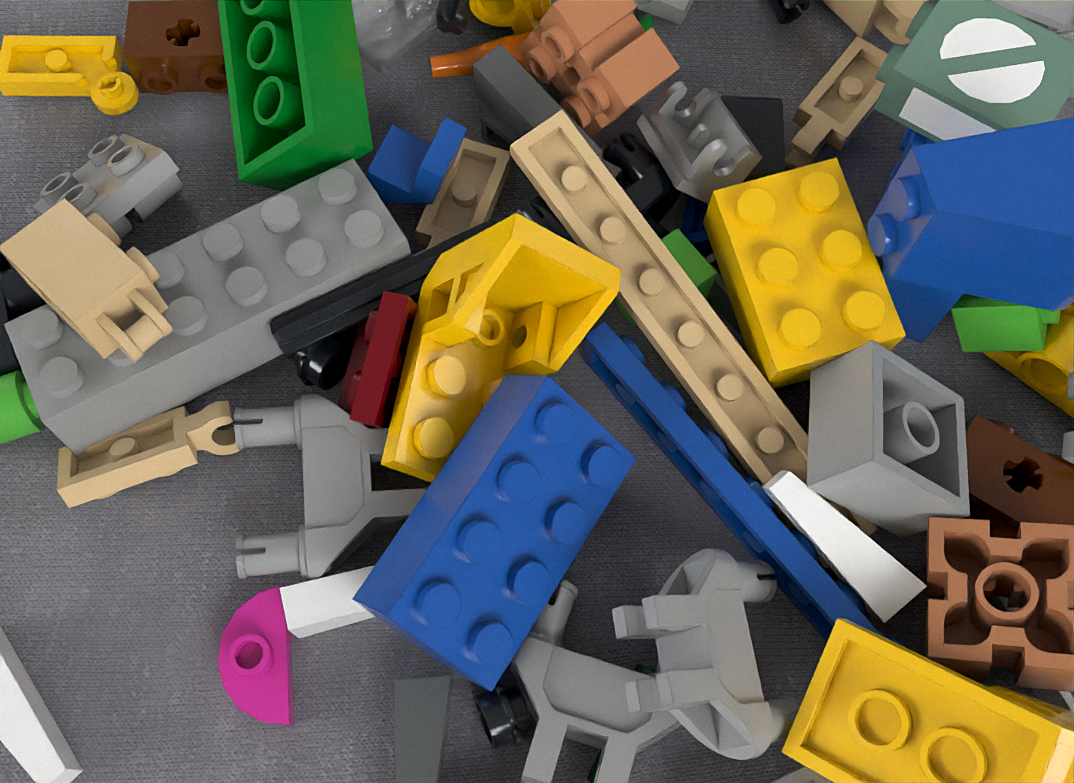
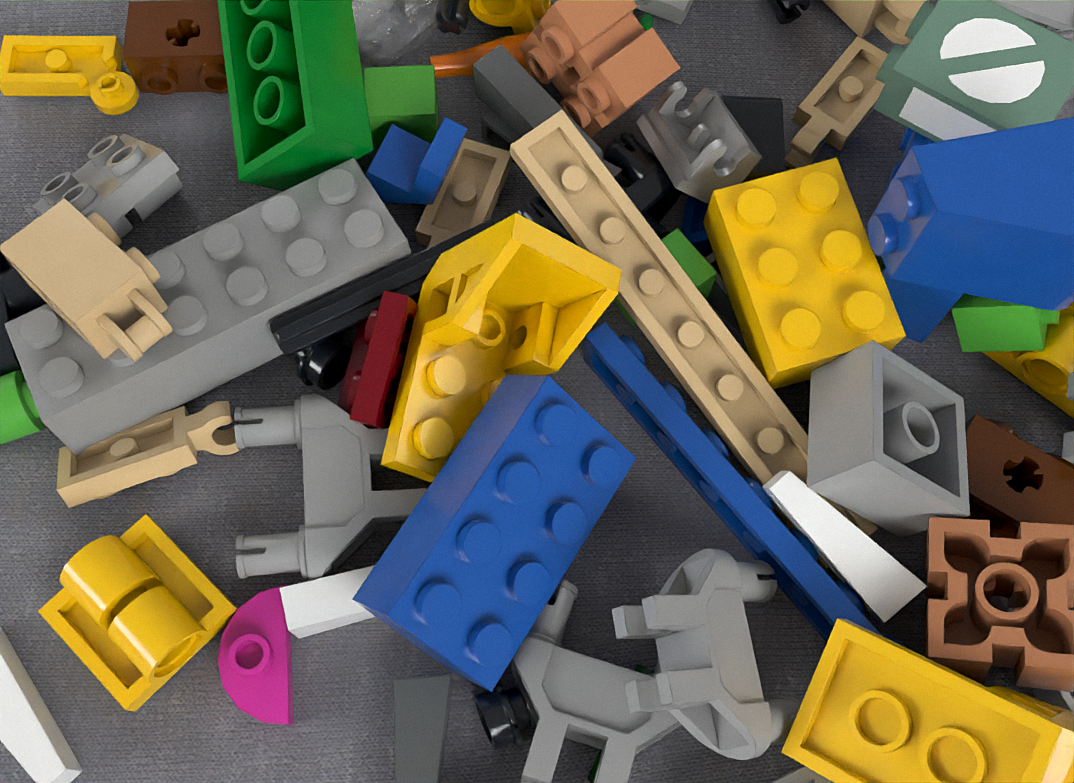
none -> yellow plate [38,514,238,712]
none -> bright green brick [364,65,439,150]

